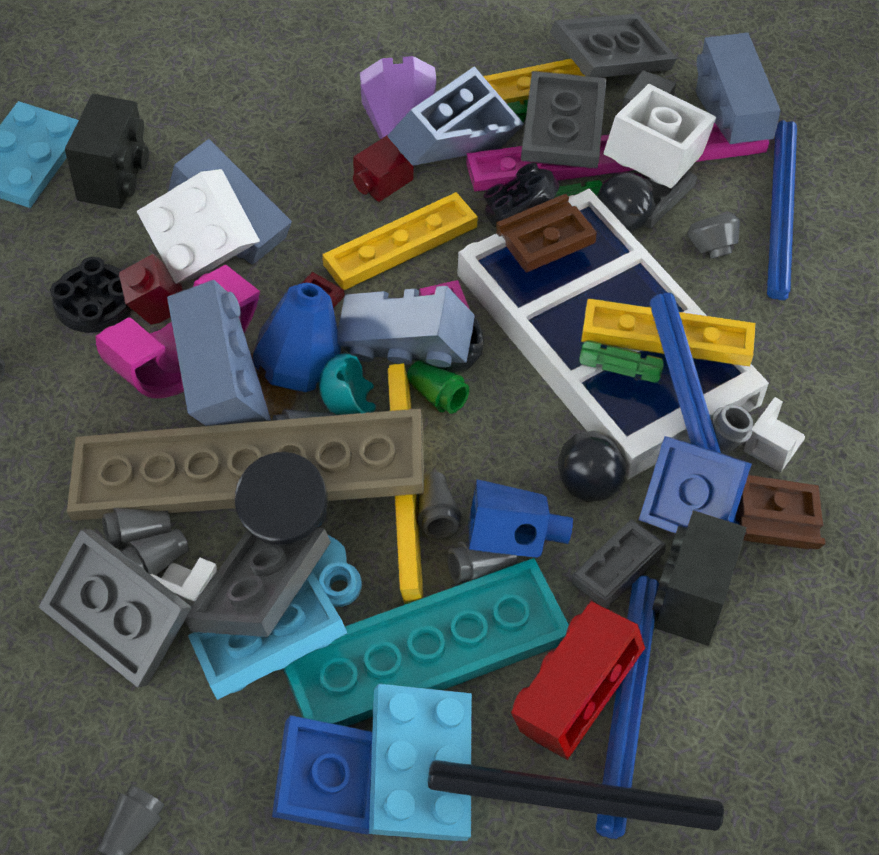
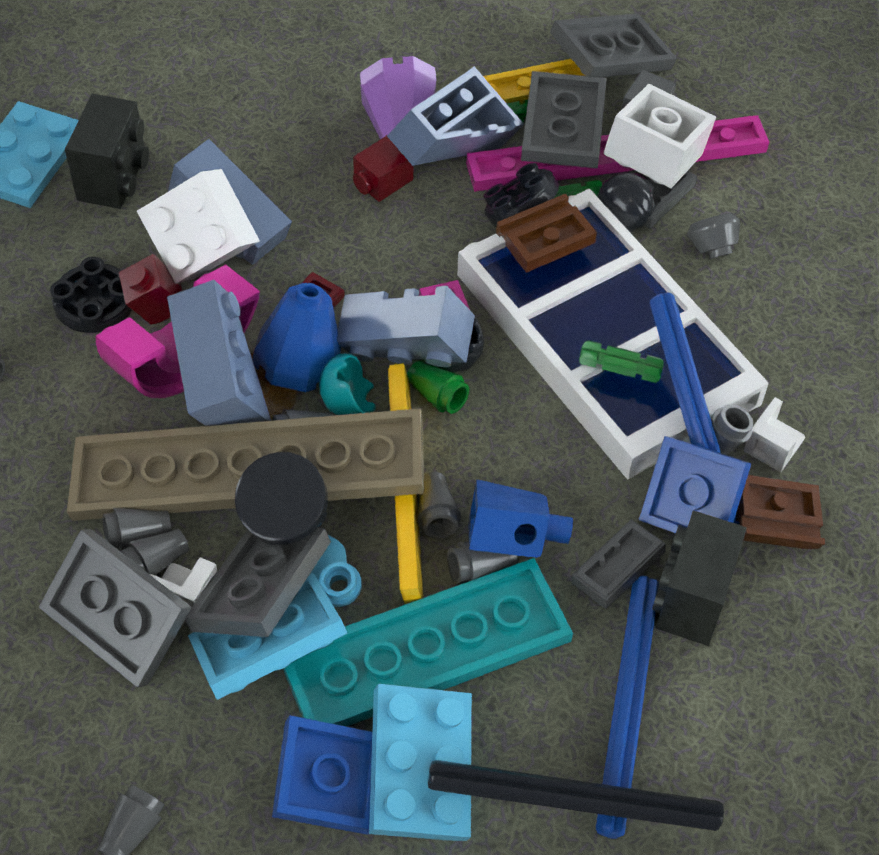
yellow plate [322,192,478,290] -> none
red brick [511,601,645,760] -> none
black hair [558,431,626,502] -> none
yellow plate [581,299,756,367] -> none
sand blue wedge [696,33,781,144] -> none
blue axle [767,120,797,300] -> none

